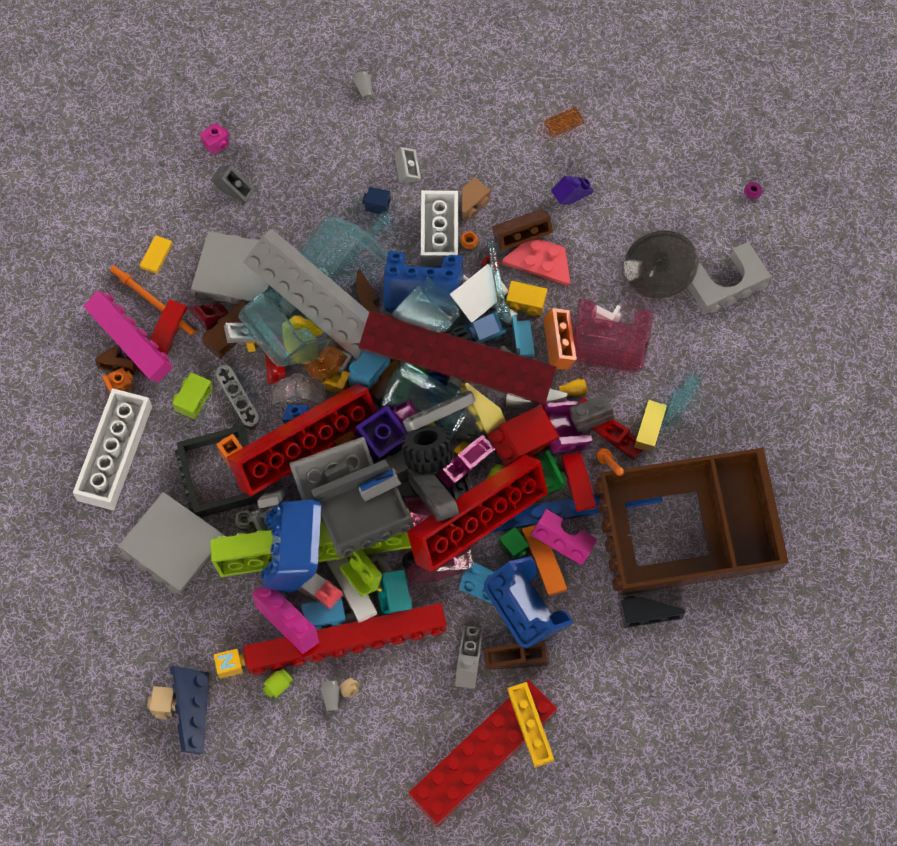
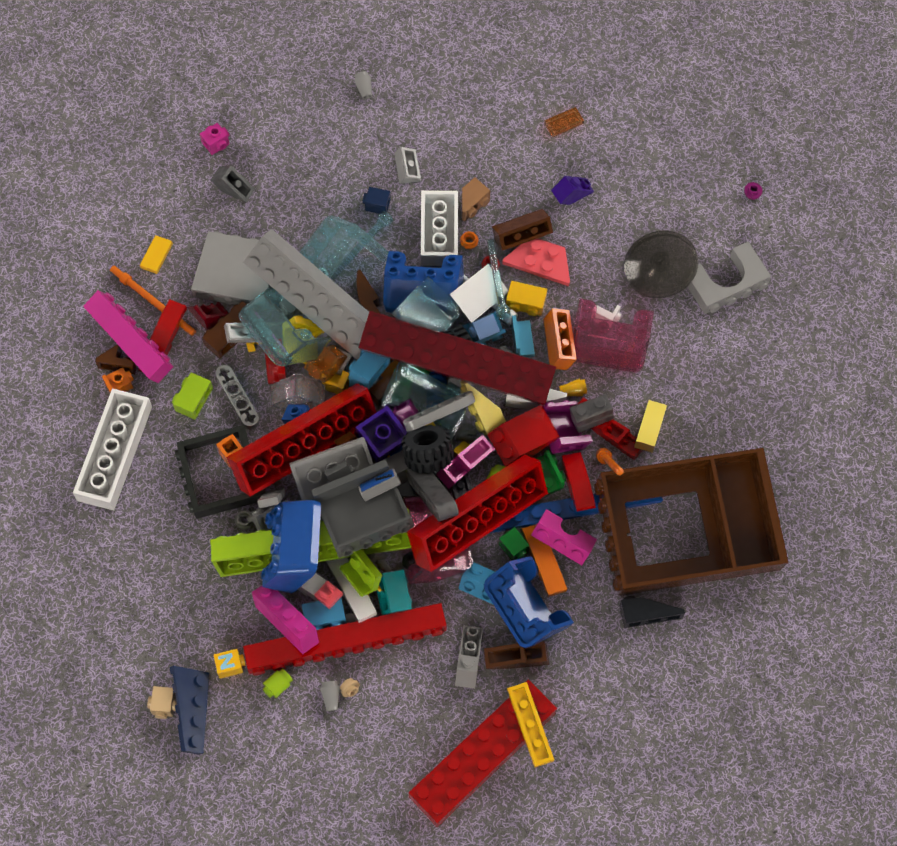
light grey panel [118,492,225,597] -> none
clear light blue slope [662,373,703,429] -> none

